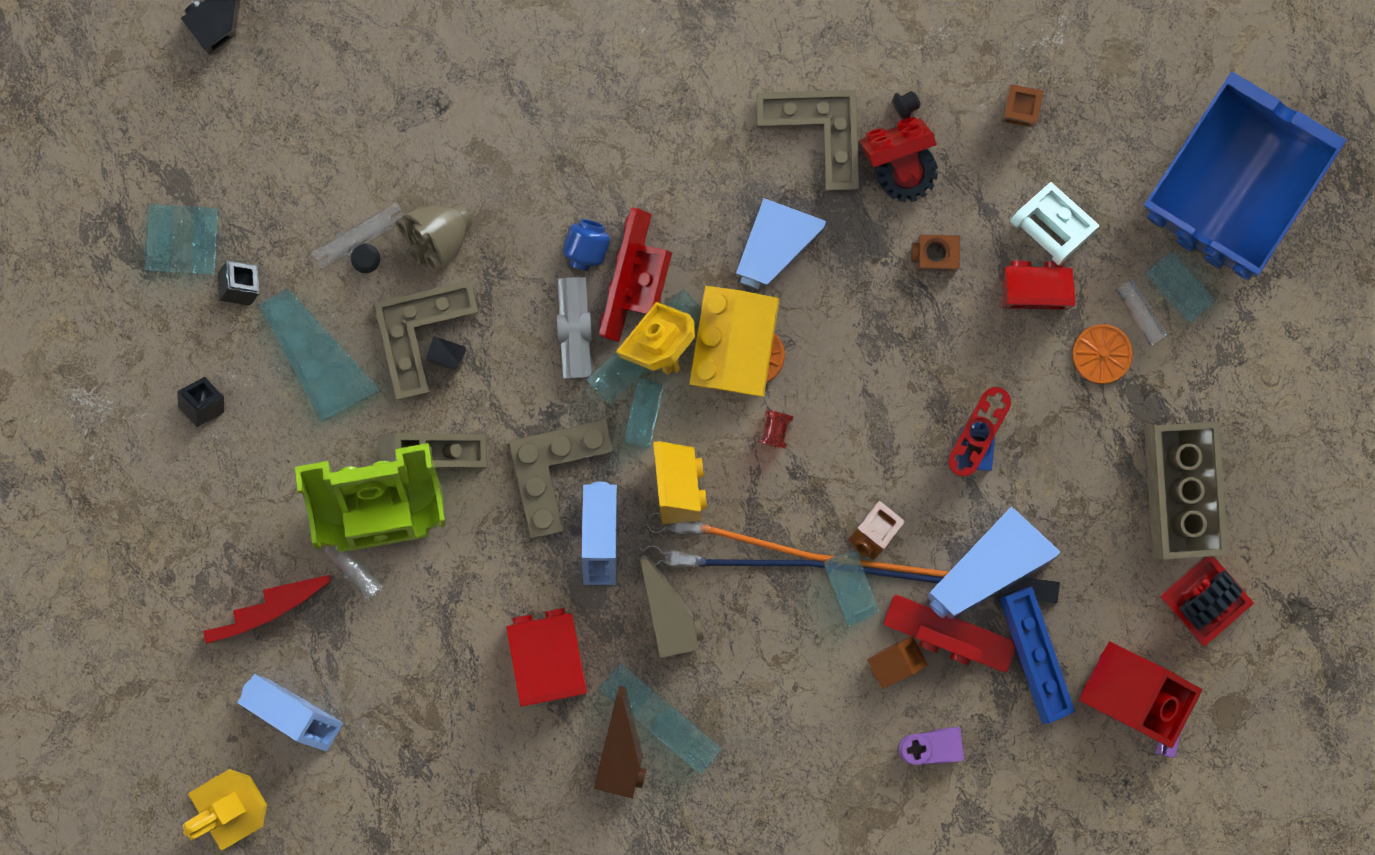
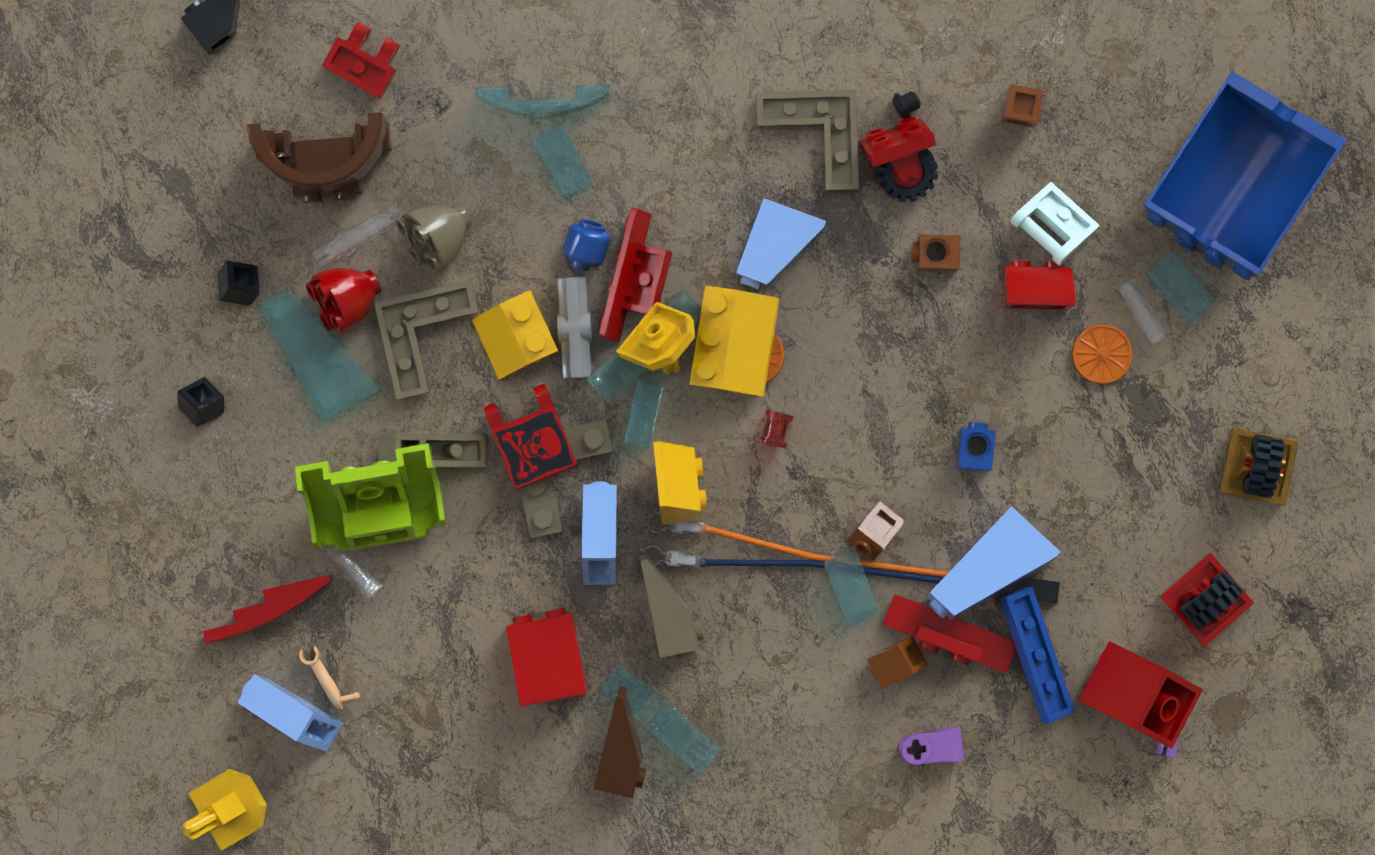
clear light blue slope [144,204,218,275] -> none
black piece [351,244,380,274] -> none
black slope [426,335,466,371] -> none
red beam [948,387,1011,476] -> none
dark tan slope [1144,421,1229,560] -> none
none -> reddish brown piece [246,112,392,203]
none -> light nougat piece [299,646,361,710]
none -> red piece [306,268,381,335]
none -> red plate [322,21,400,99]
none -> yellow slope [472,290,559,380]
none -> clear light blue slope [476,85,610,117]
none -> flag [484,384,578,490]
none -> clear light blue tile [532,124,593,199]
none -> plate [1218,427,1299,506]

